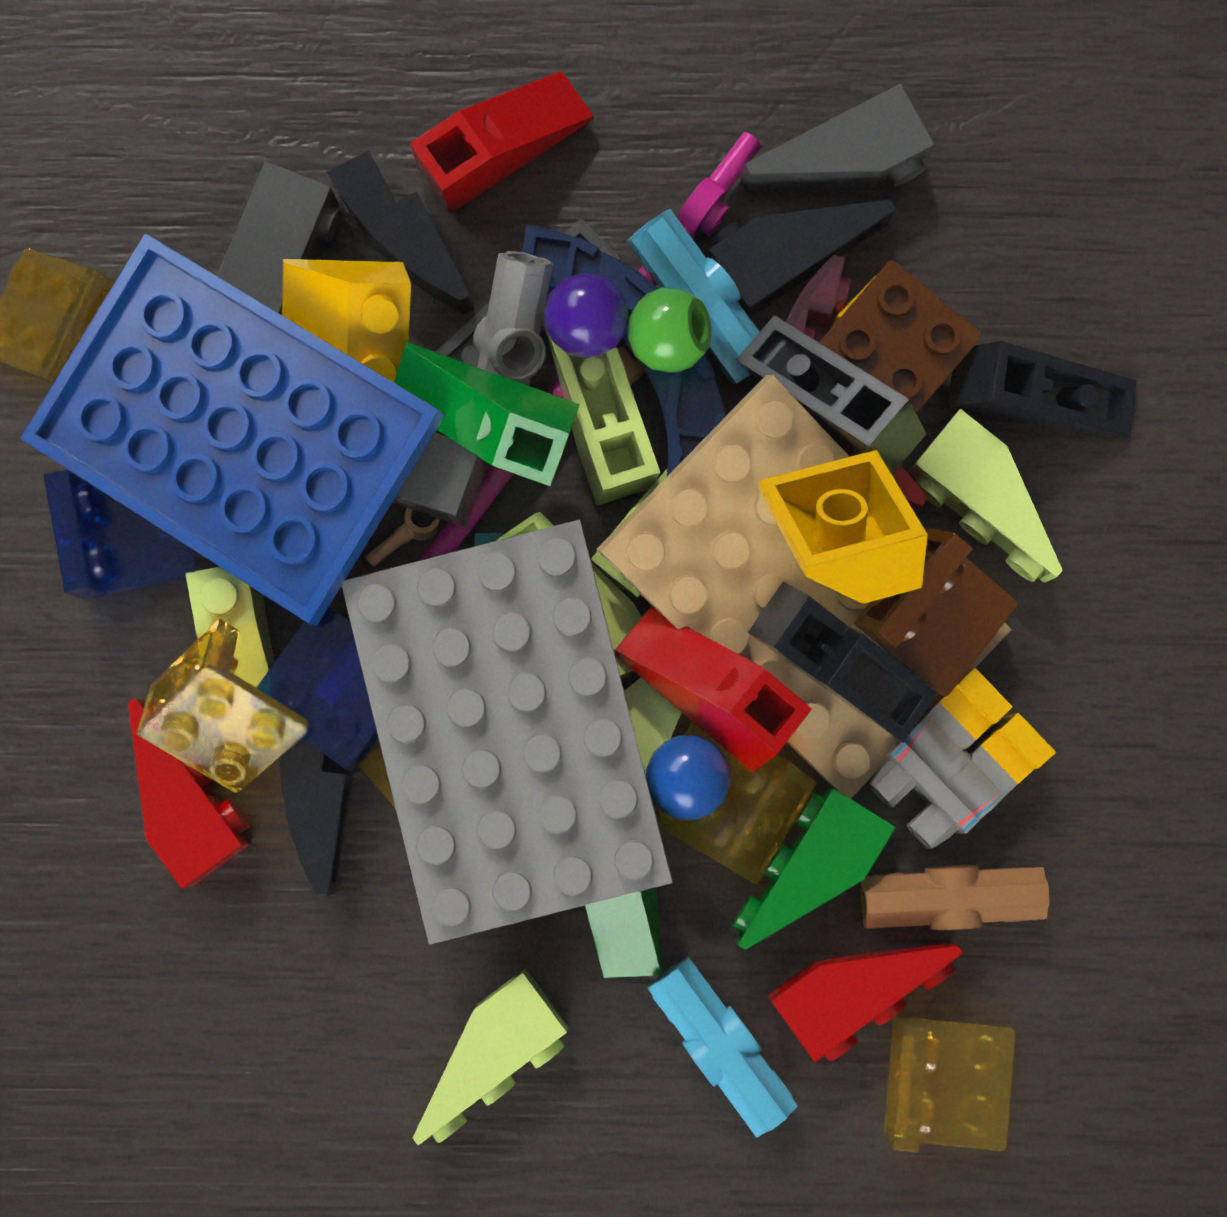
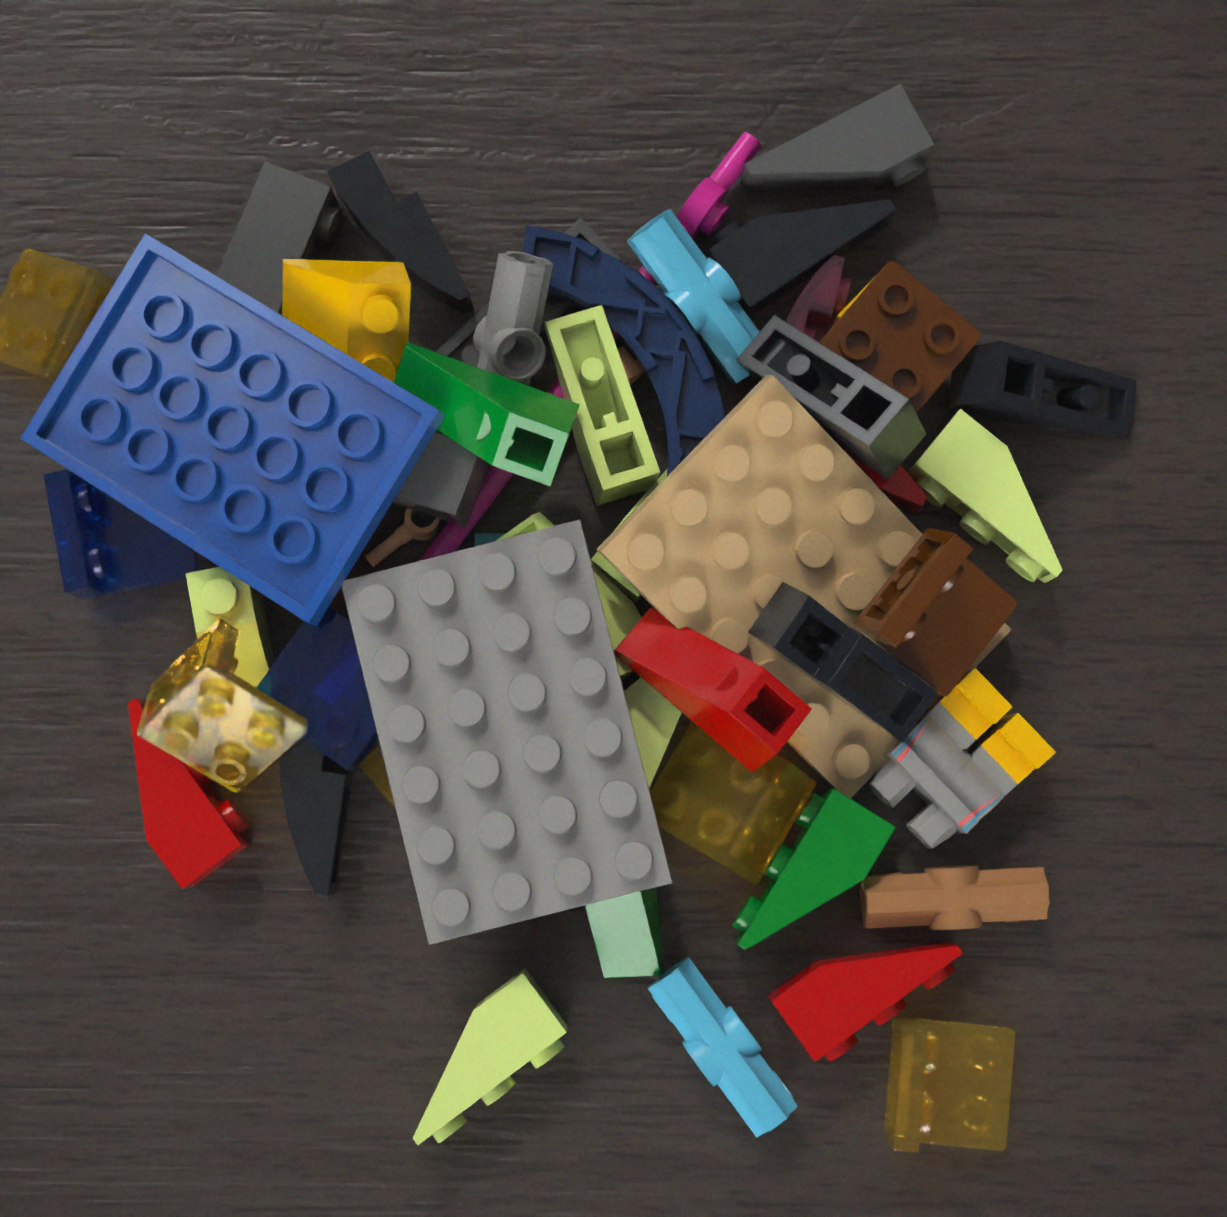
red slope [410,71,594,214] -> none
dark purple piece [543,272,629,358] -> none
bright green piece [627,288,712,373] -> none
blue piece [646,735,731,820] -> none
yellow slope [759,450,928,604] -> none

